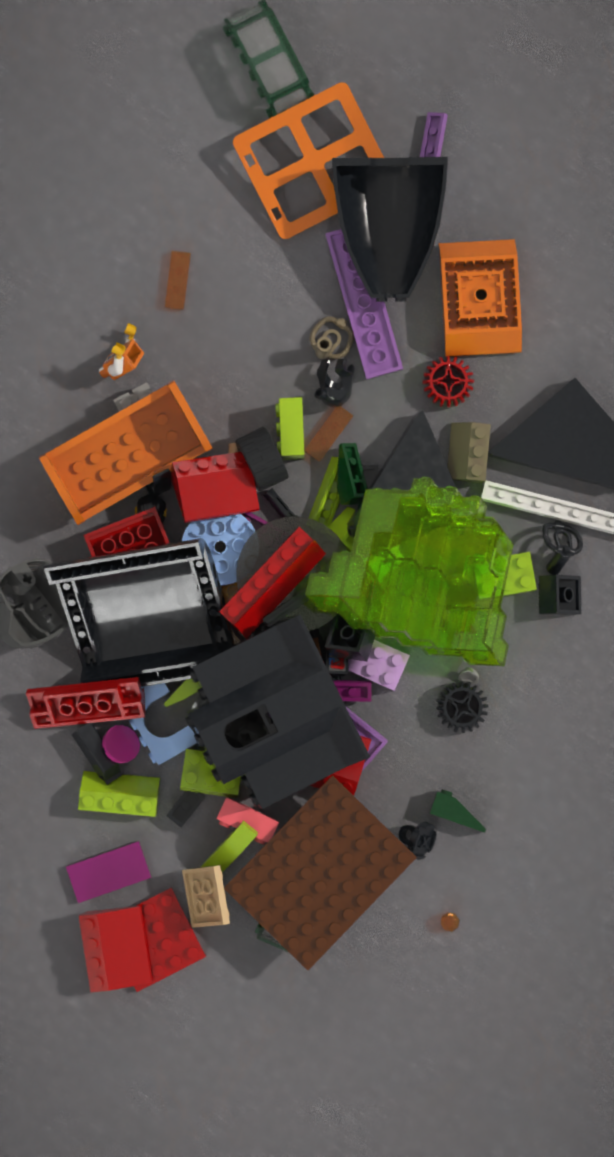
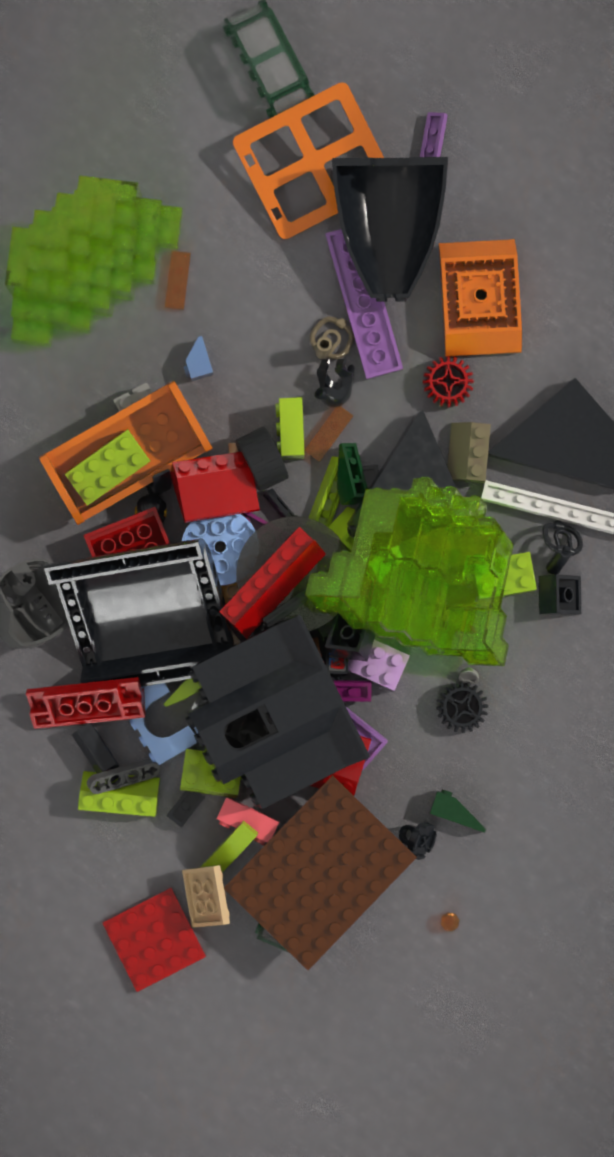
magenta tile [66,841,152,903] -> none
red slope [79,906,153,993] -> none
torso [99,323,144,380] -> none
dark pink tile [102,725,140,764] -> none
none -> clear neon green panel [5,175,183,347]
none -> lime brick [65,429,150,506]
none -> dark grey beam [87,759,160,794]
none -> medium blue slope [184,336,214,381]

